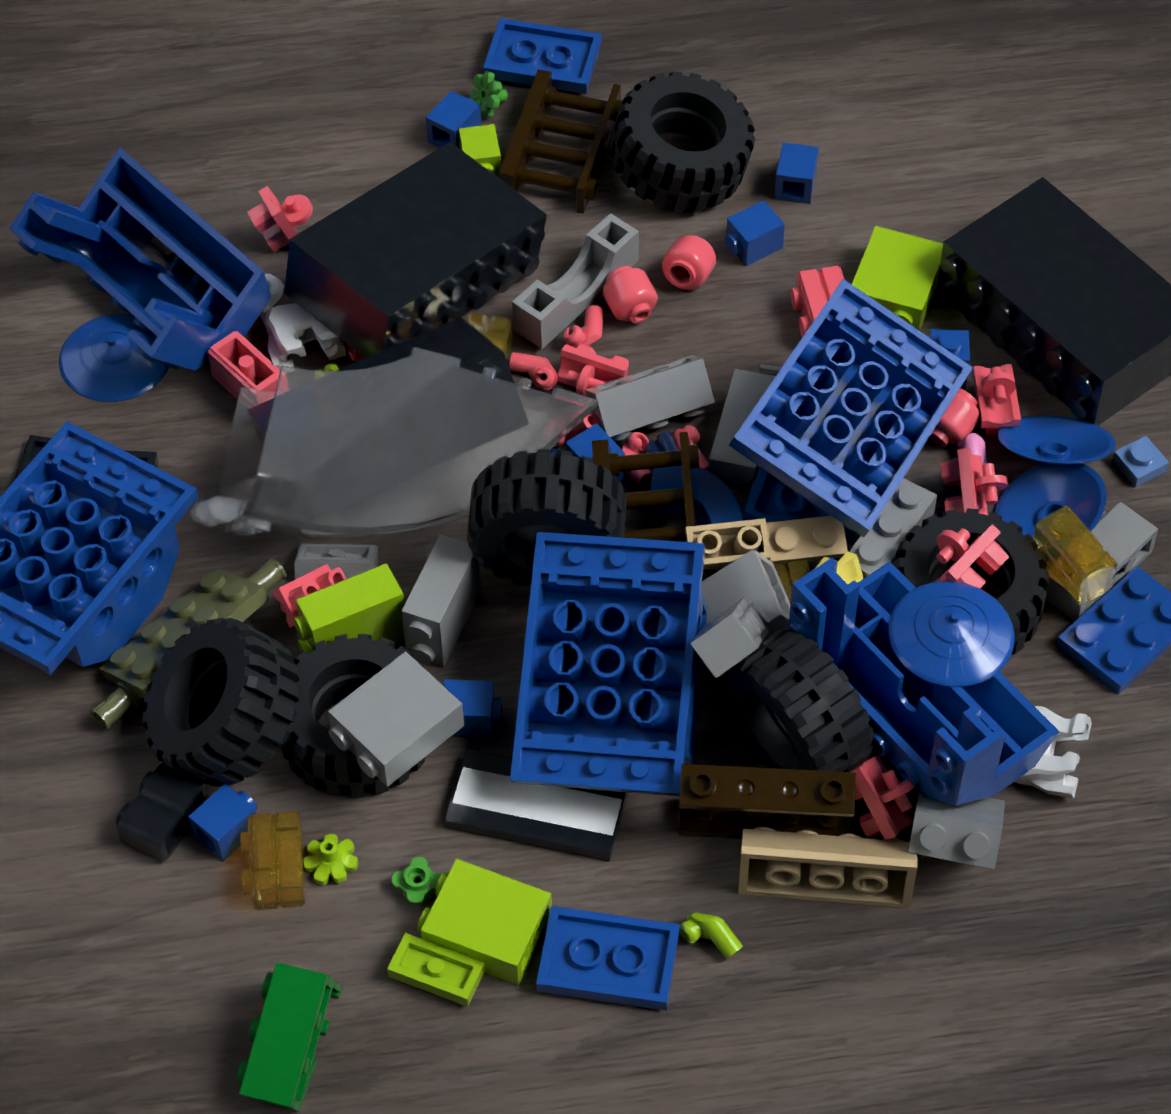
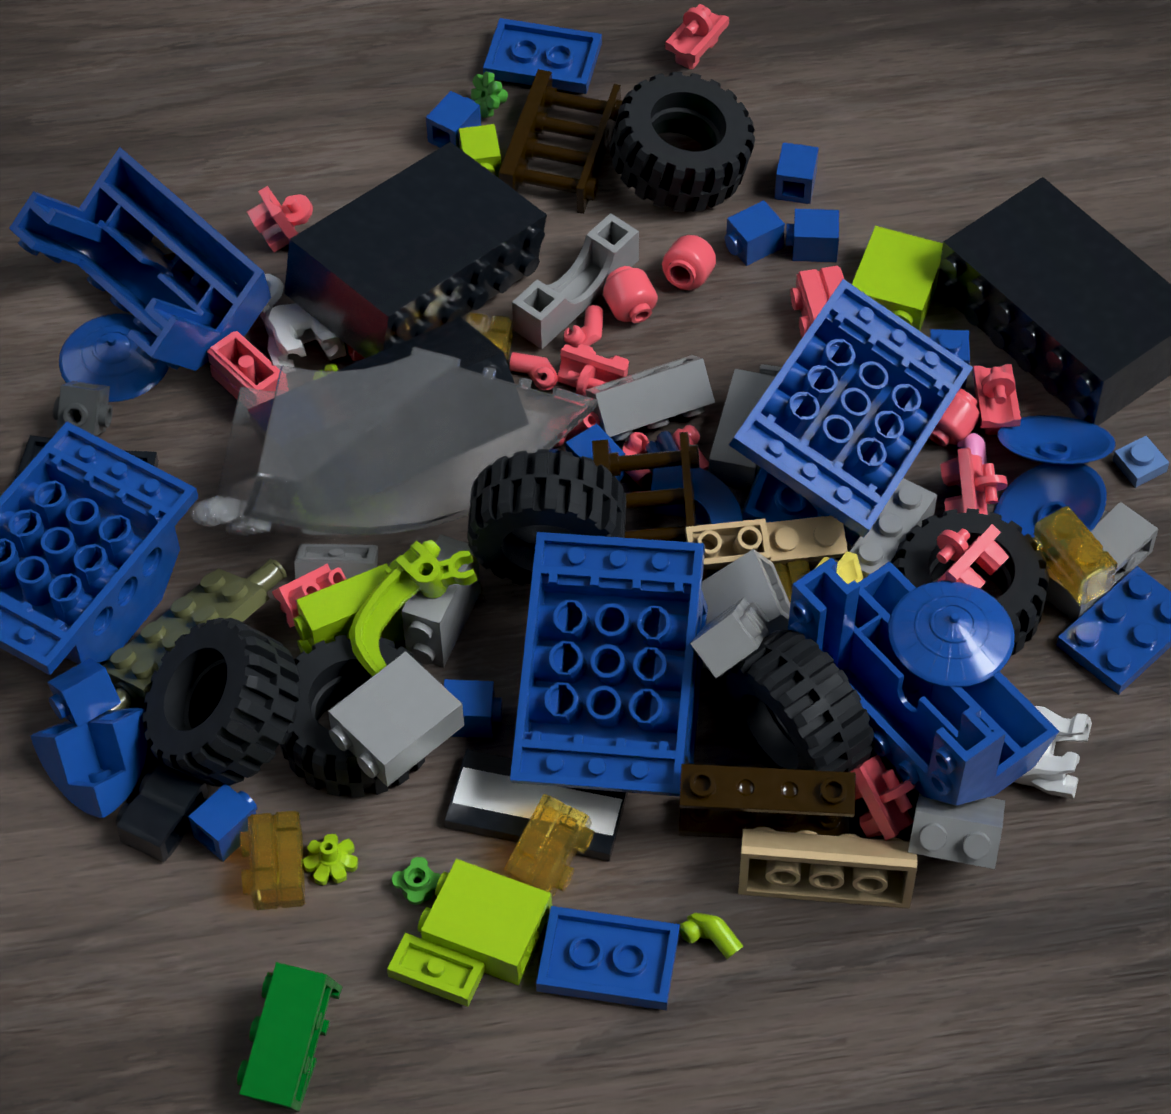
none -> blue brick [30,708,148,818]
none -> blue brick [47,658,121,727]
none -> dark grey brick [53,381,113,436]
none -> lime piece [349,540,477,676]
none -> clear yellow brick [504,794,594,898]
none -> coral hips [665,4,729,69]
none -> blue brick [786,209,839,262]

